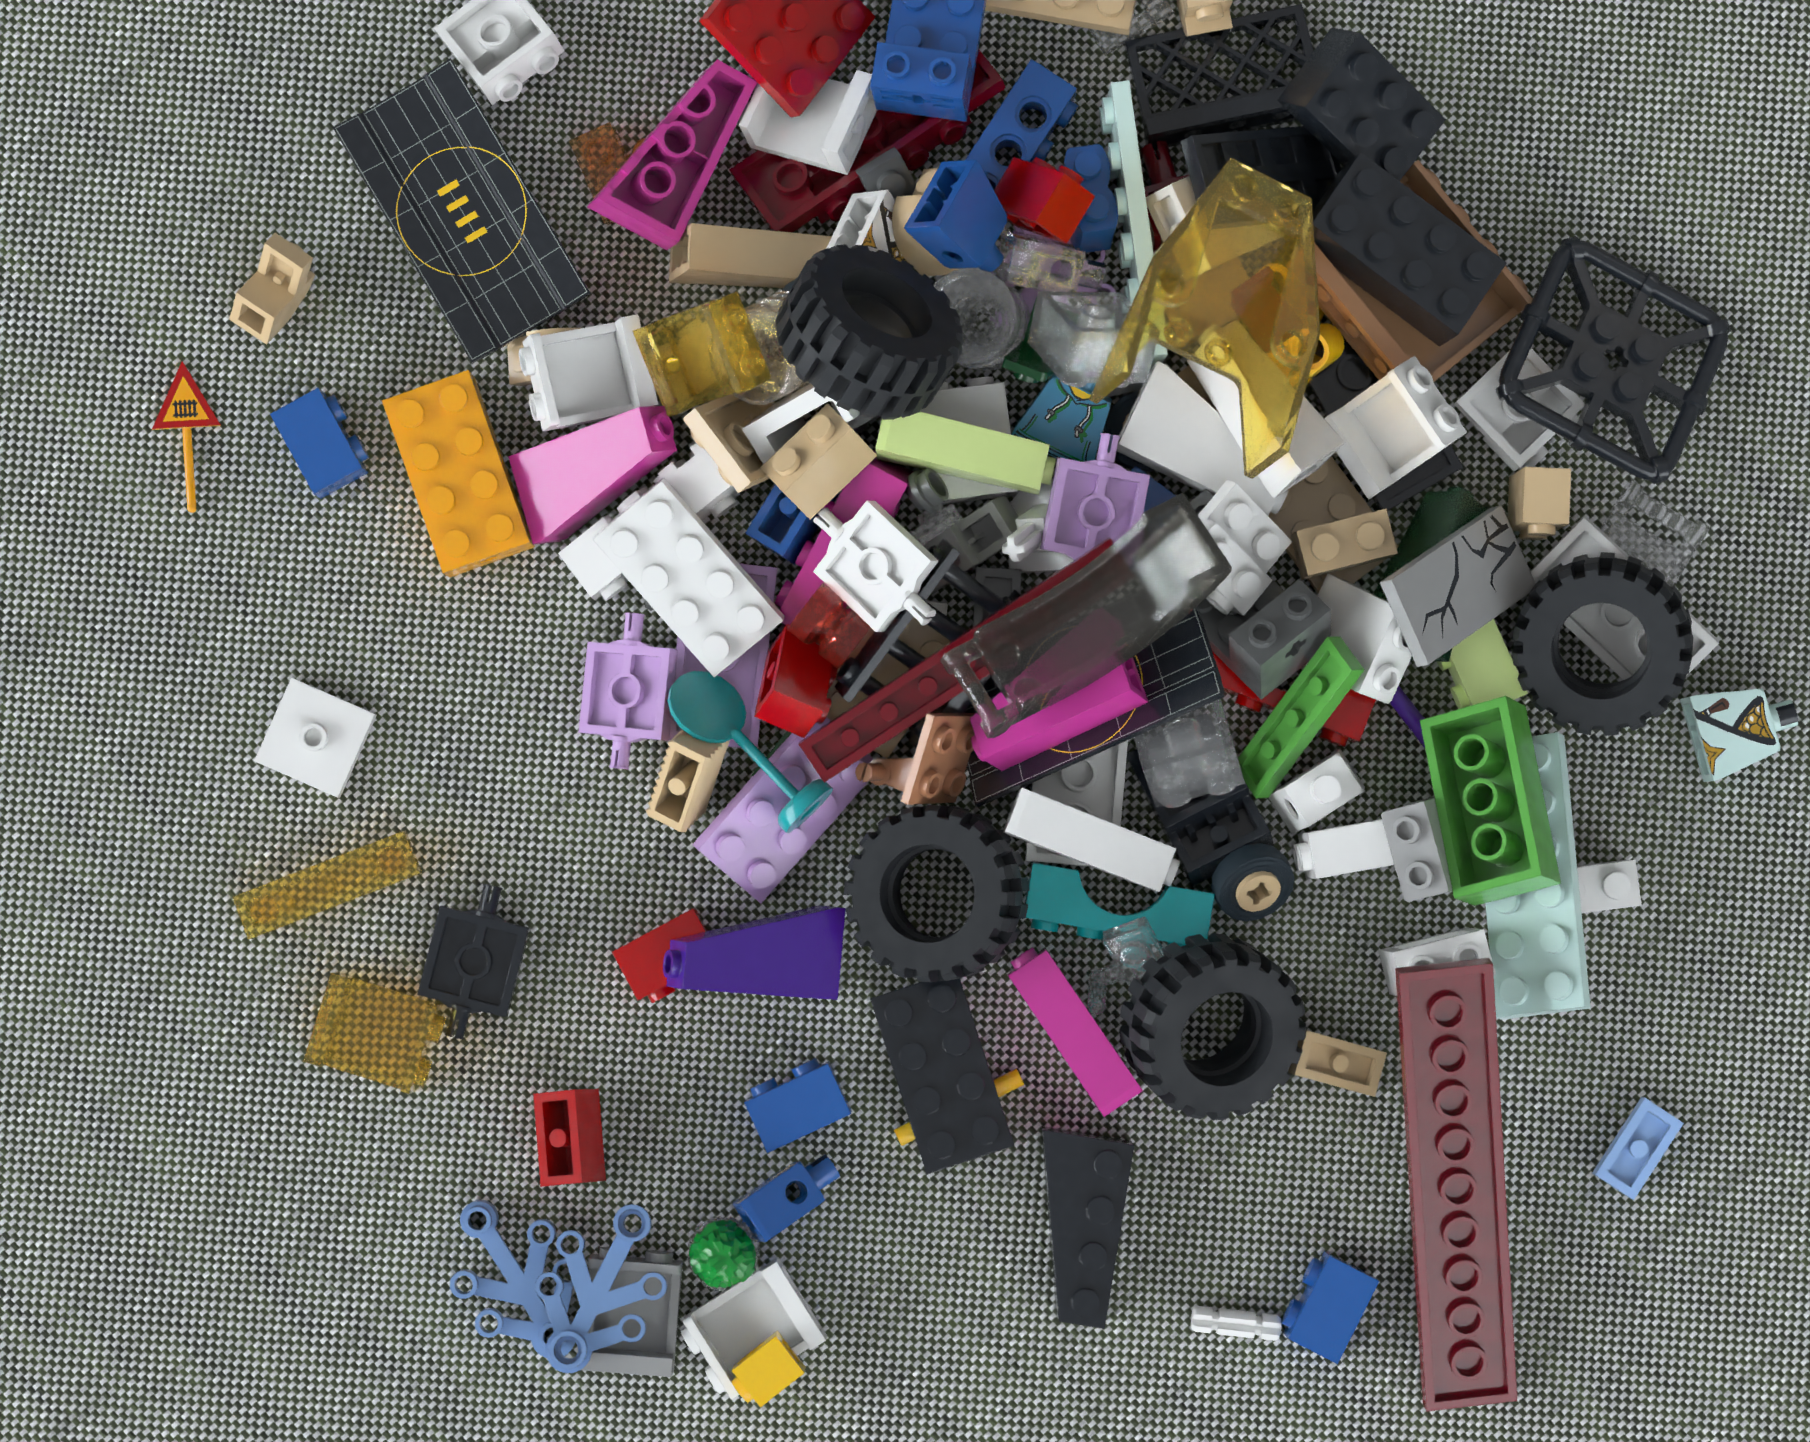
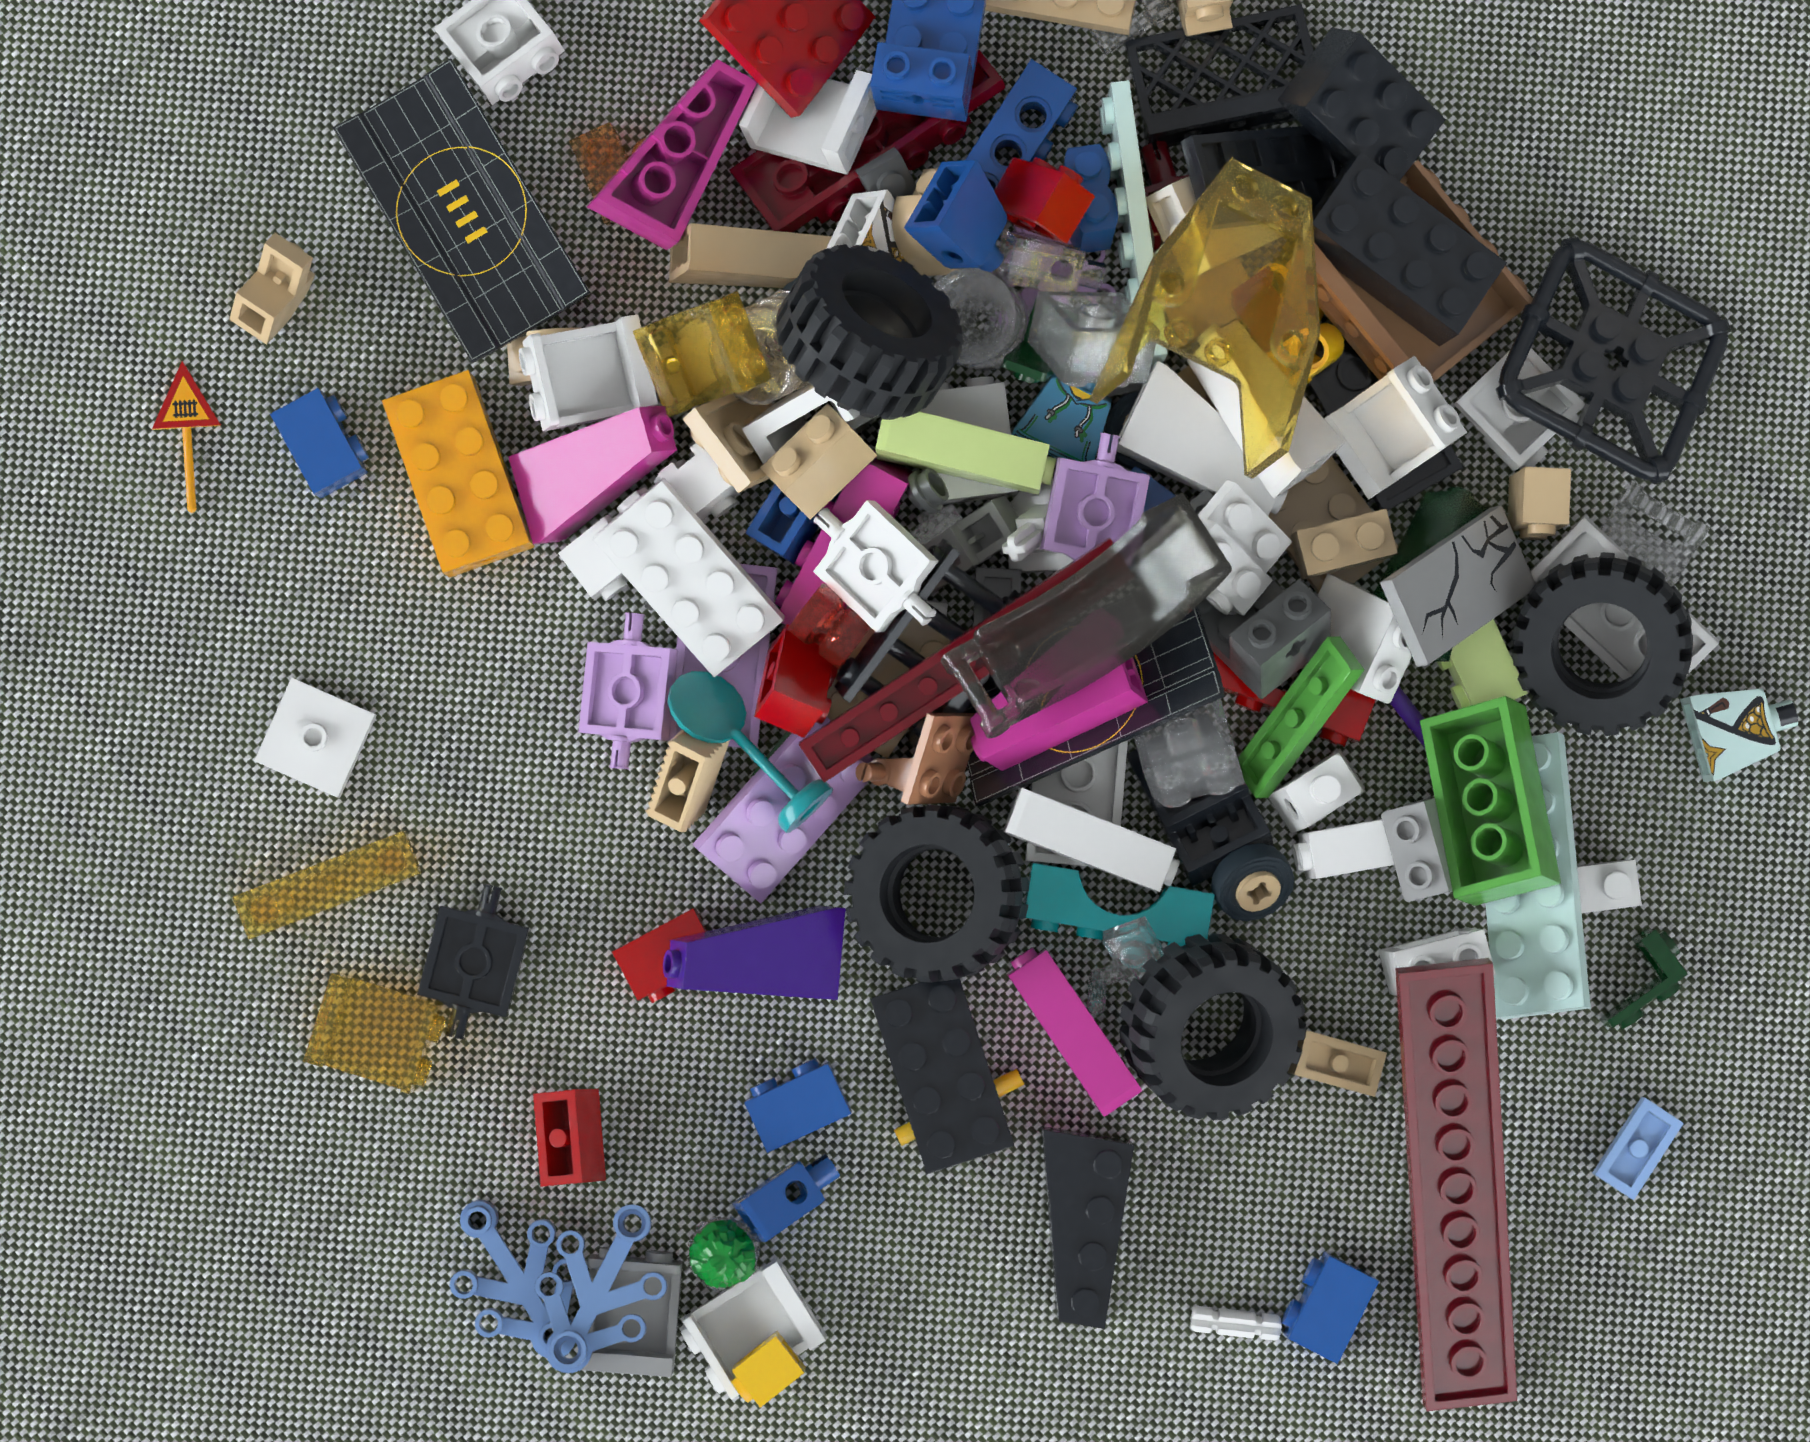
none -> dark green bracket [1600,928,1688,1029]

